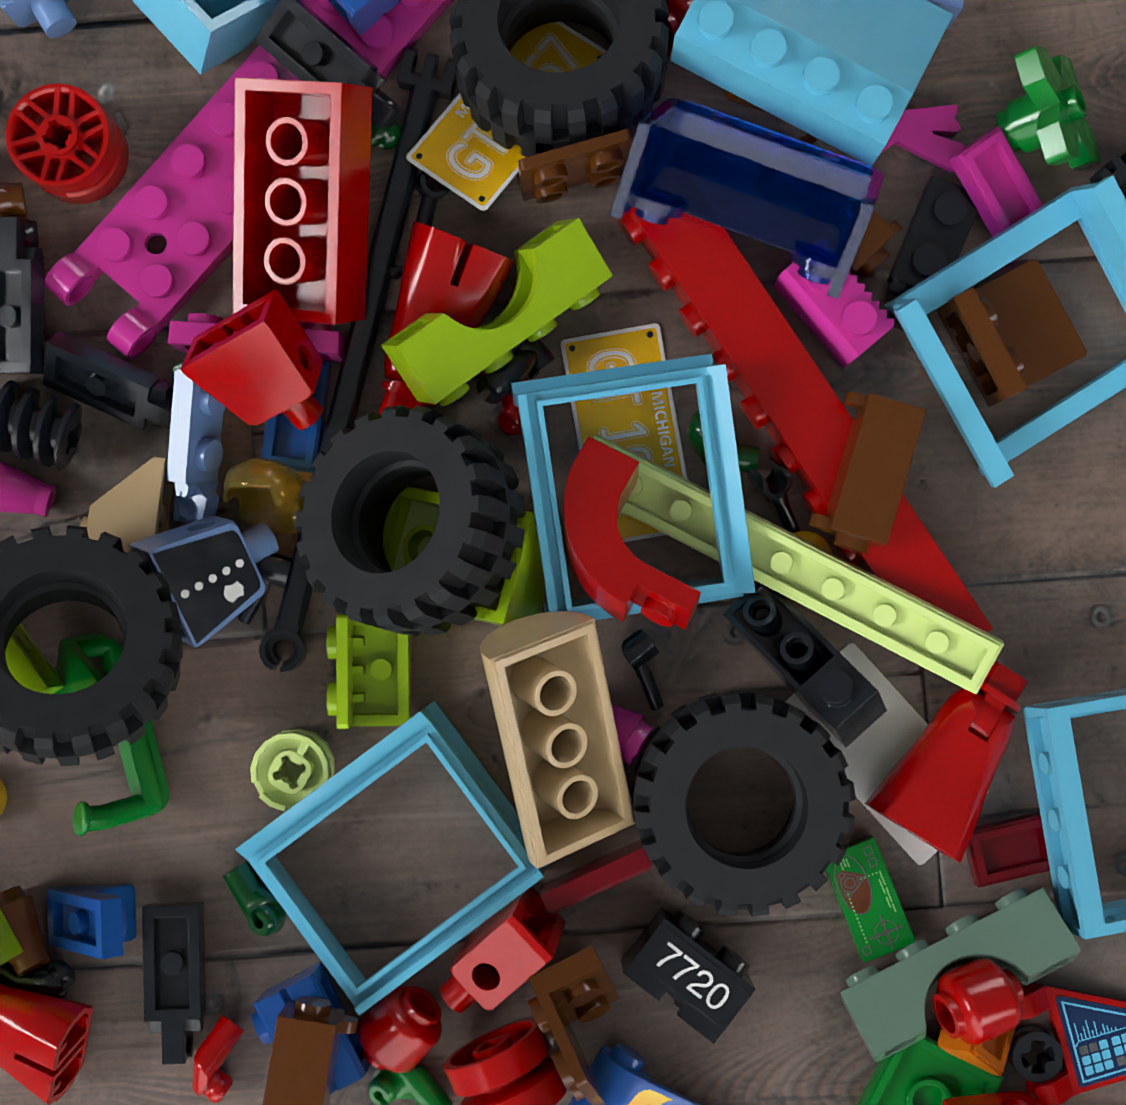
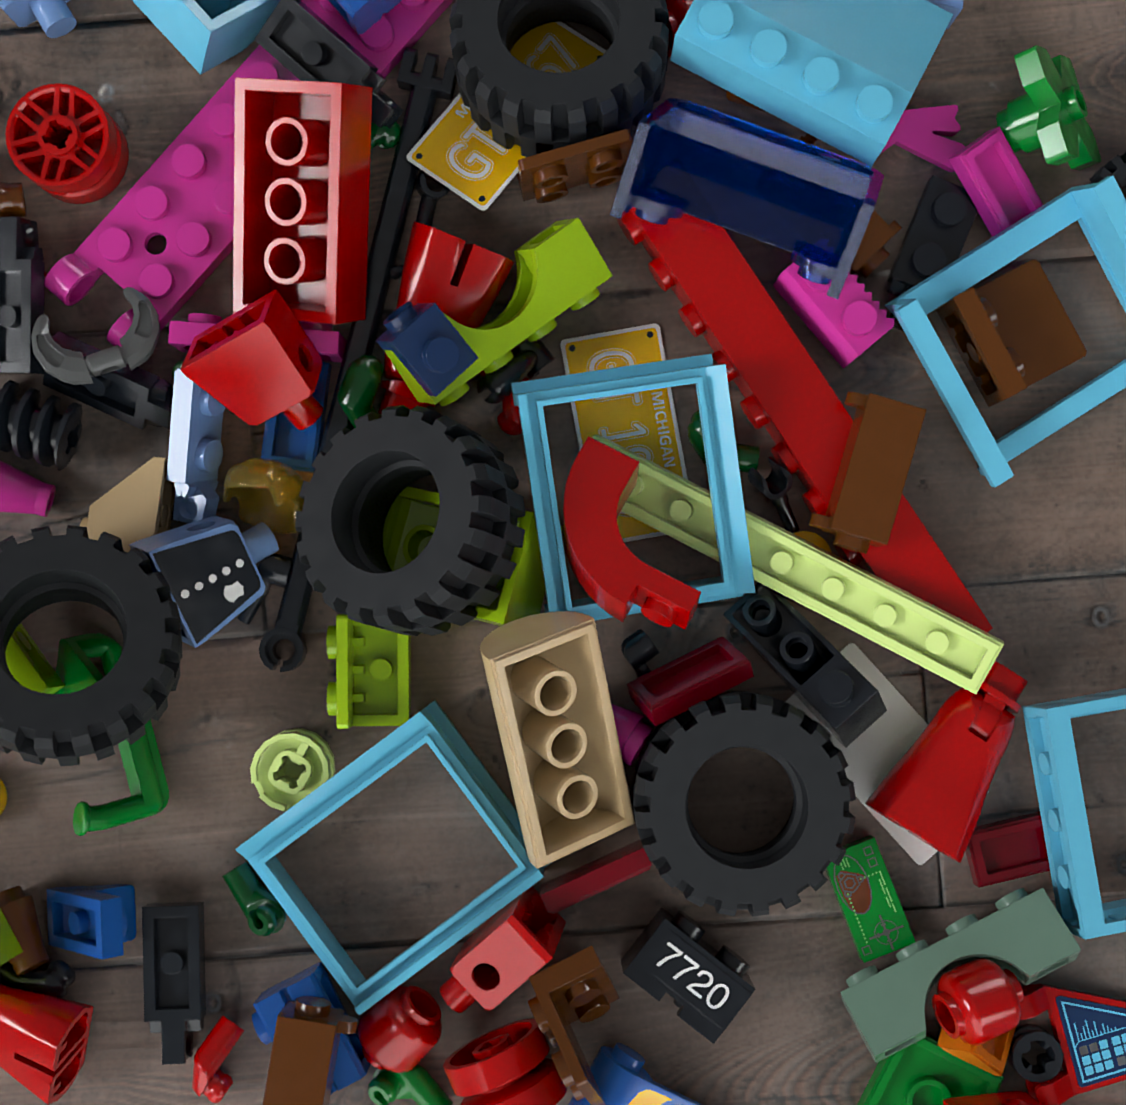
none -> dark grey piece [31,287,161,385]
none -> dark green arm [338,355,384,428]
none -> dark blue bracket [376,302,478,397]
none -> dark red tile [626,636,754,726]

